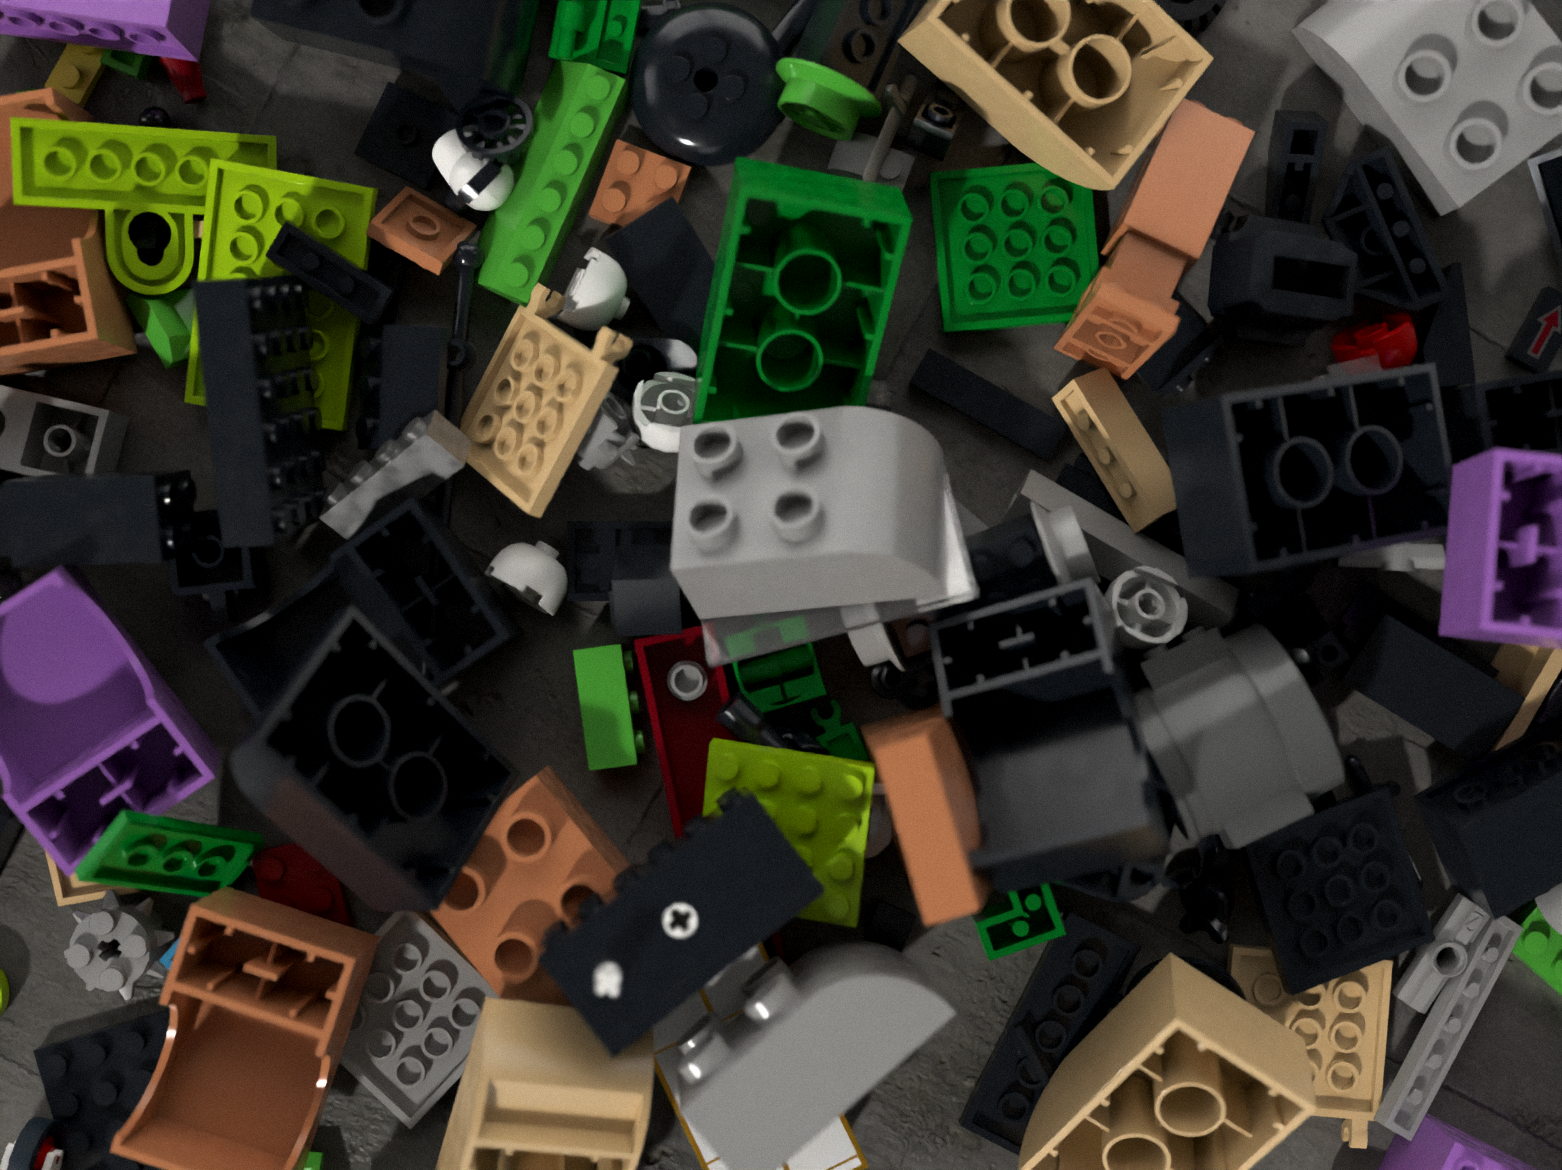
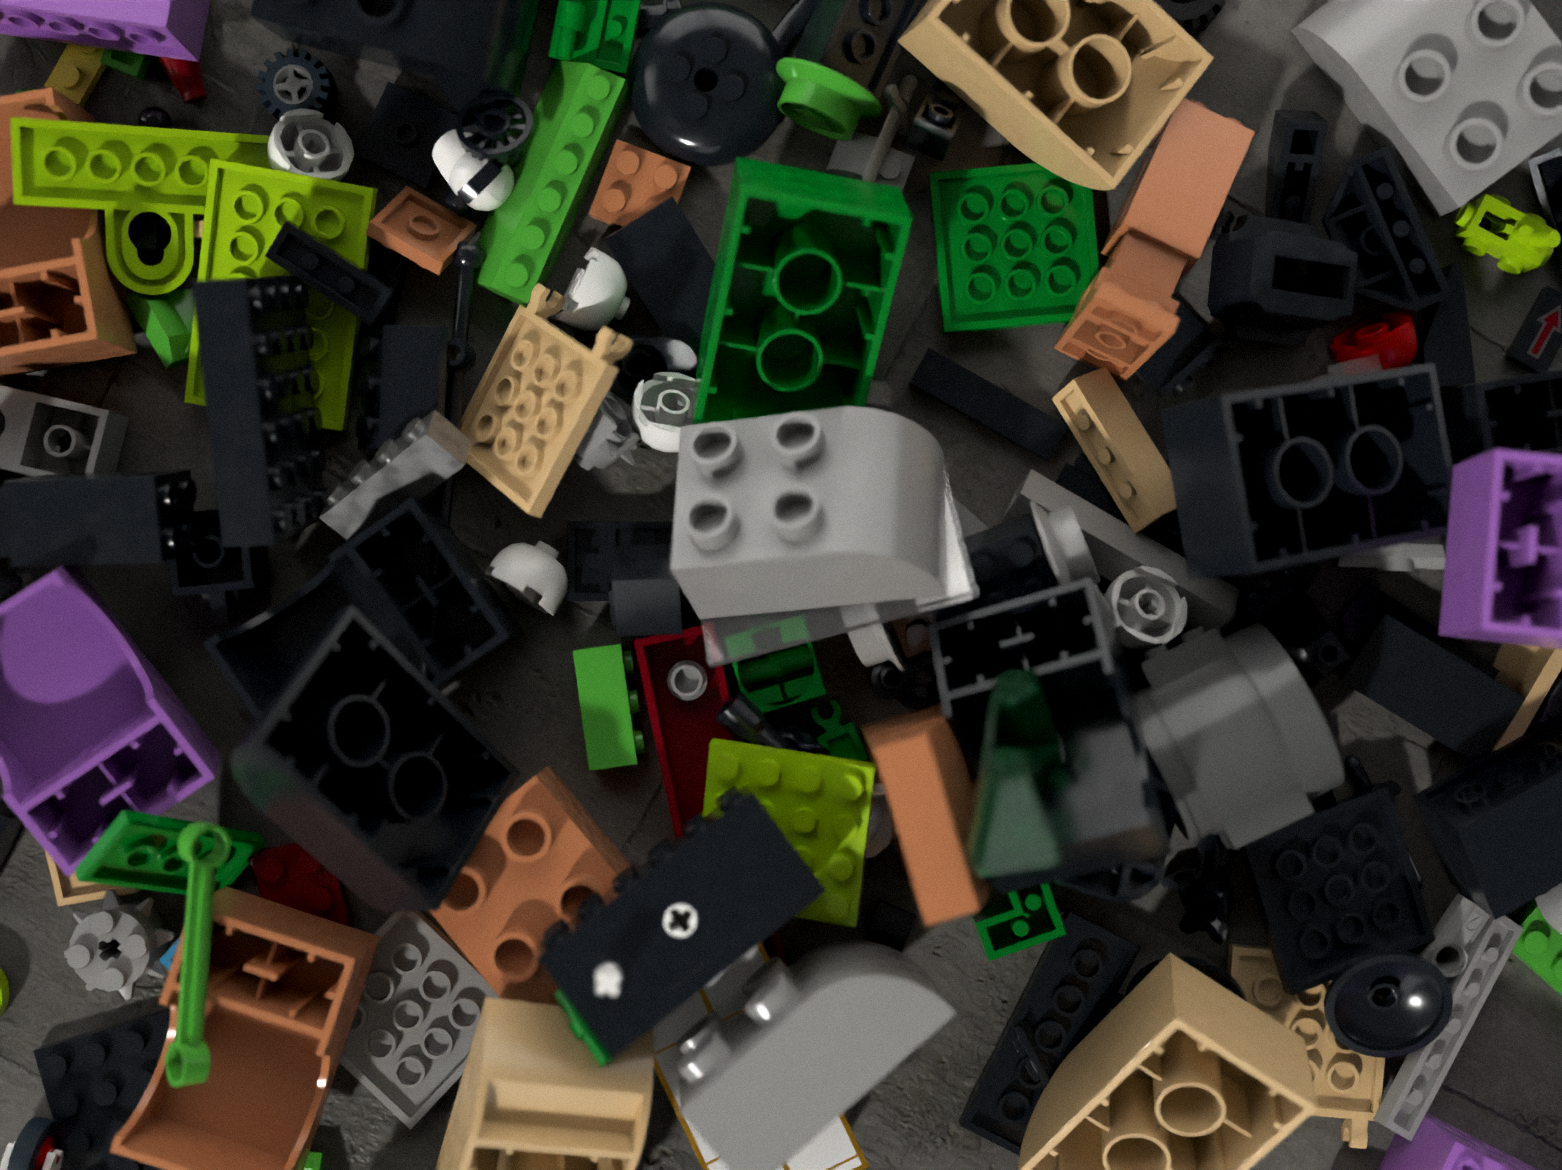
none -> bright green piece [165,821,231,1087]
none -> black wheel [257,48,338,120]
none -> white cylinder [267,108,354,182]
none -> green bar [553,989,616,1067]
none -> clear green windscreen [965,668,1065,876]
none -> black dish [1324,950,1453,1058]
none -> lime brick [1454,194,1561,275]

